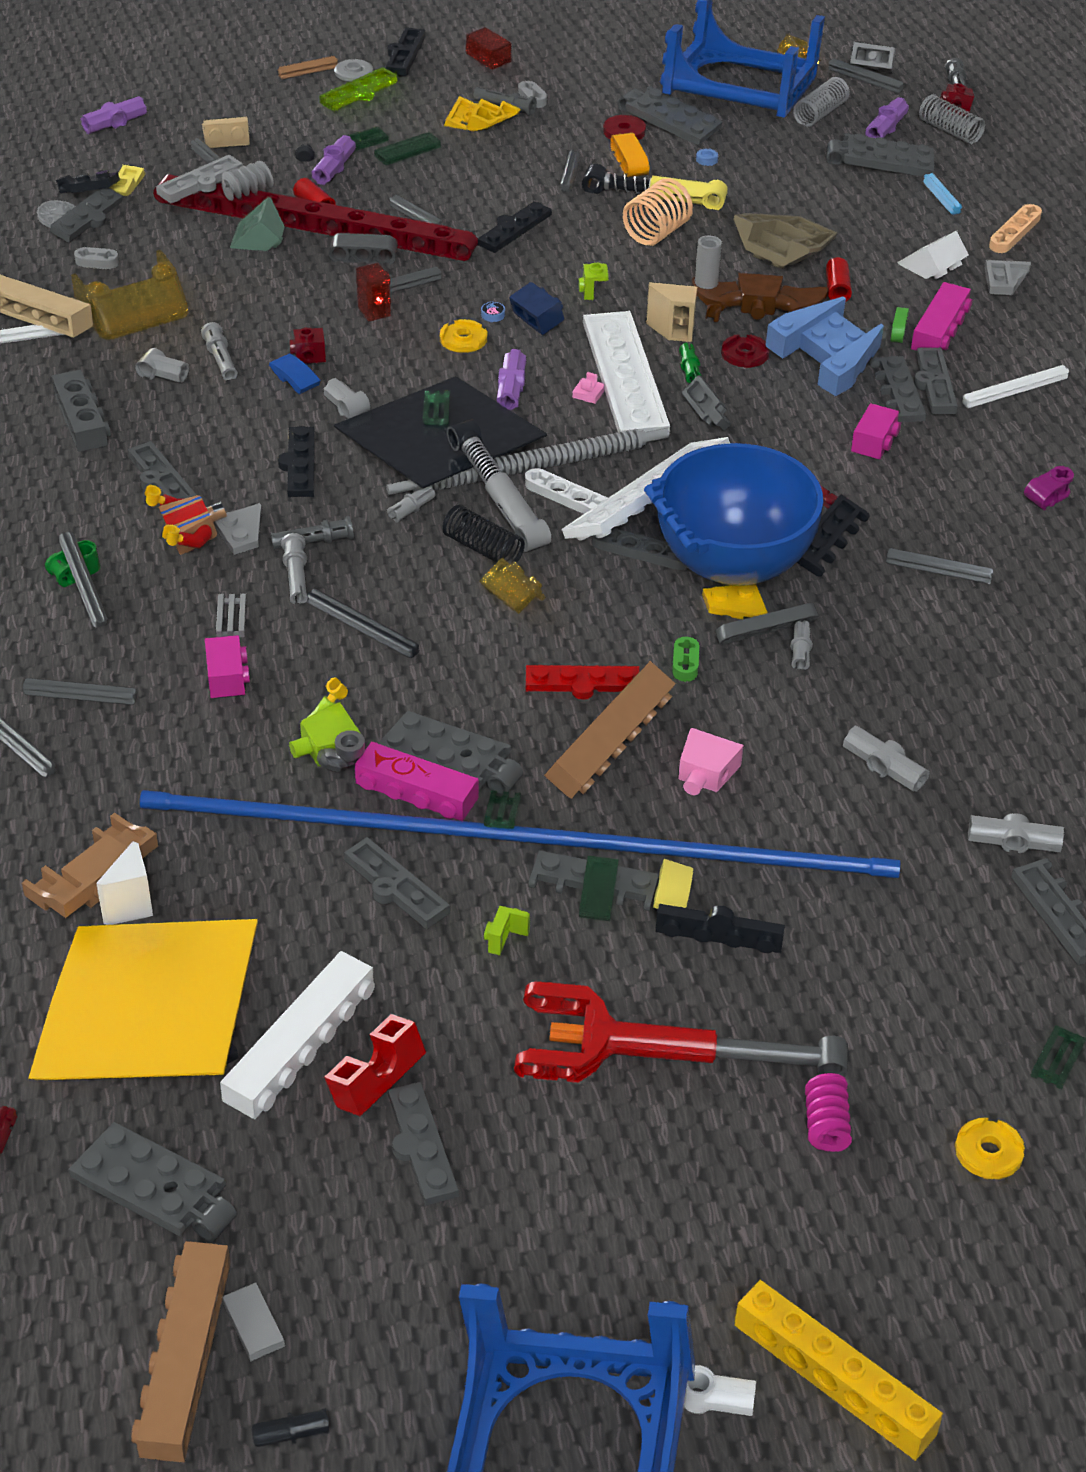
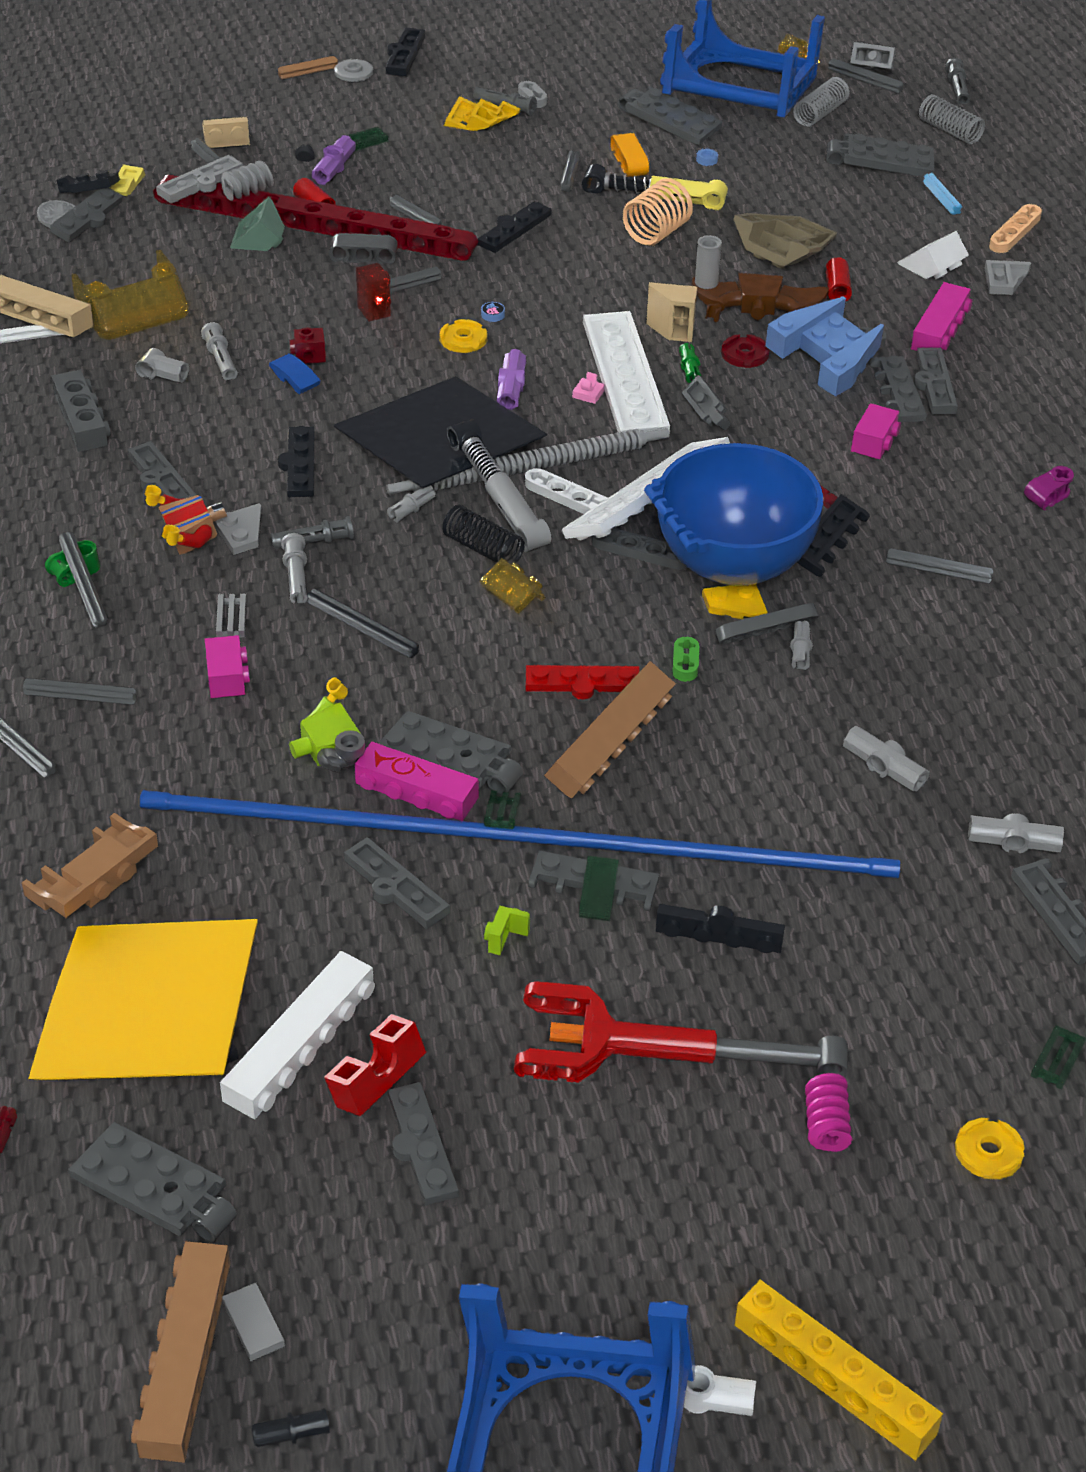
light grey beam [74,247,119,269] -> none
medium lavender piece [81,96,147,134] -> none
white slope [96,841,153,925] -> none
clear neon green hinge [319,67,397,111] -> none
light grey piece [324,378,370,420] -> none
clear green tile [374,132,441,166] -> none
clear green tile [423,390,450,425] -> none
clear red brick [466,27,511,69] -> none
dark blue brick [509,282,565,335] -> none
lime bracket [579,263,609,300] -> none
dark red tile [603,115,646,140] -> none
light yellow slope [653,859,693,909] -> none
bright pink torso [678,728,743,795] -> none
medium lavender piece [865,97,909,138] -> none
bright green beam [890,307,909,343] -> none
dark red brick [940,83,974,117] -> none
white axle [962,365,1069,408] -> none

